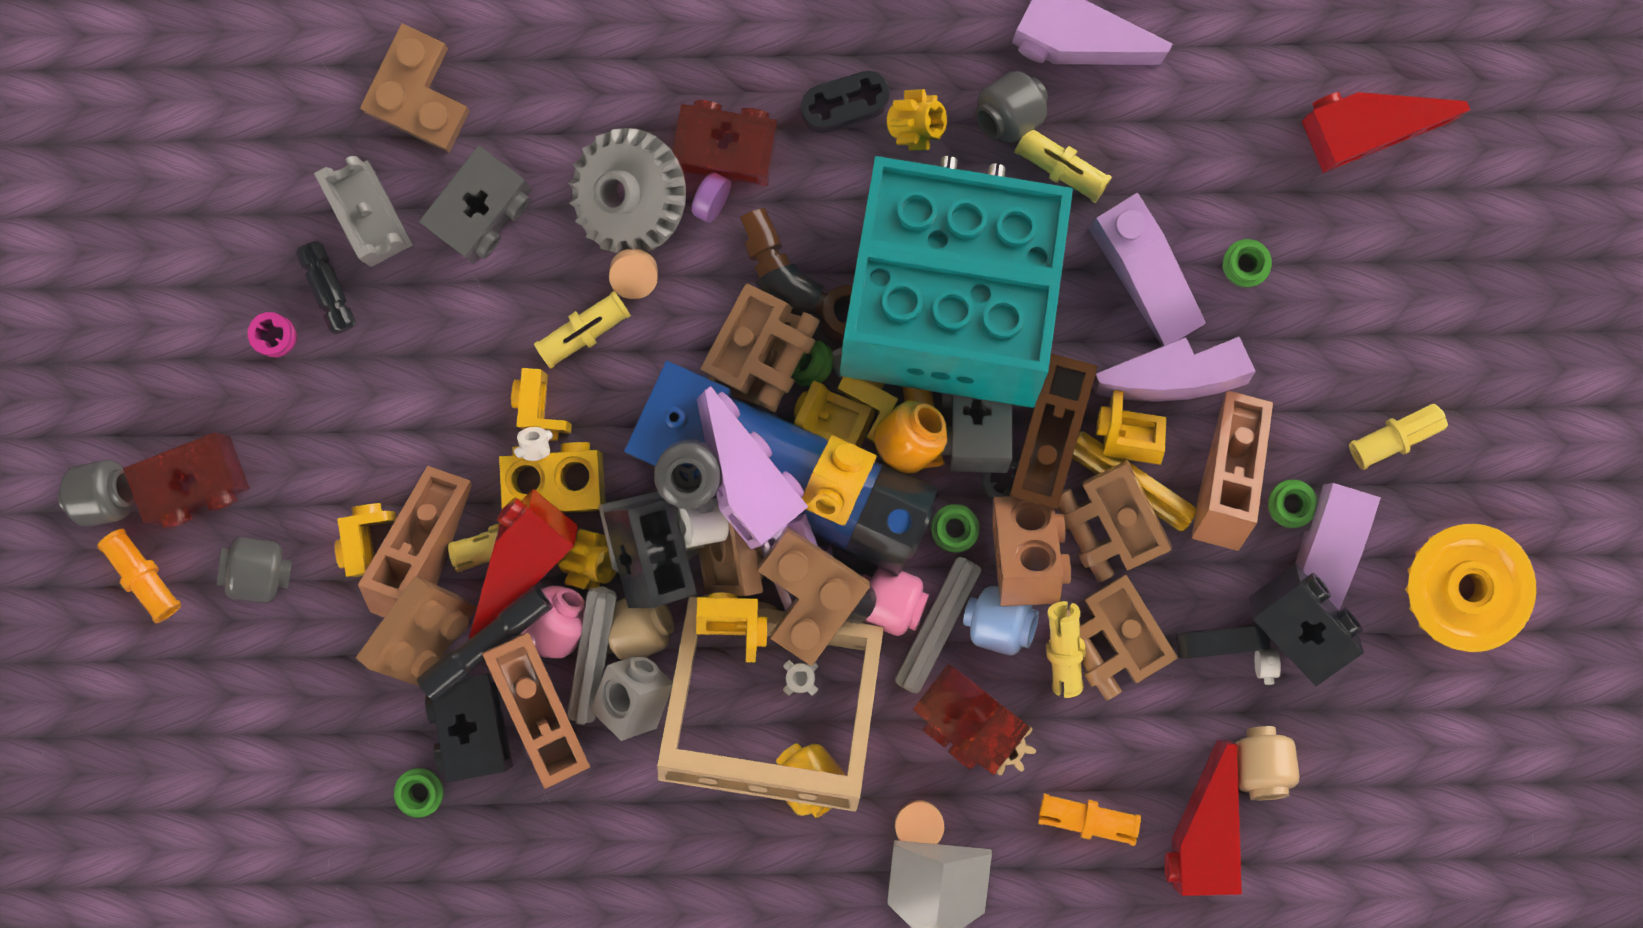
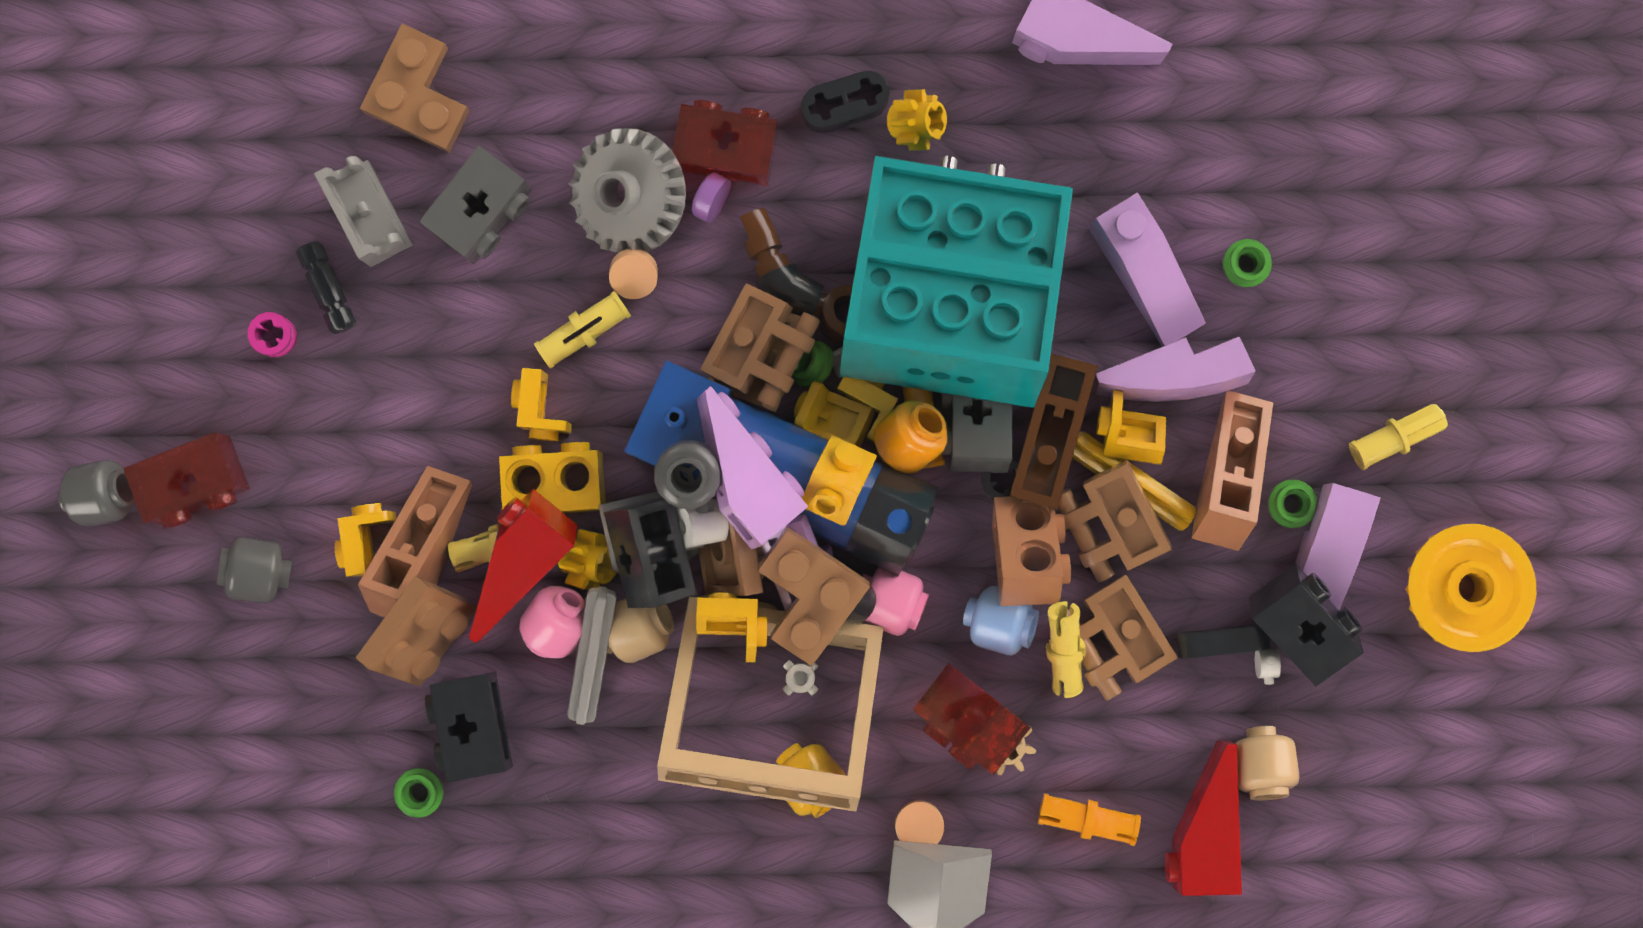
light orange pin [97,529,182,623] -> none
black piece [417,585,553,701] -> none
nougat slope [482,632,590,789] -> none
white piece [514,427,553,461] -> none
light grey brick [590,657,673,741] -> none
light grey axle [895,557,981,694] -> none
bright green plate [931,504,980,553] -> none
dark grey head [975,71,1048,143] -> none
light yellow pin [1014,130,1112,203] -> none
red slope [1301,92,1470,173] -> none

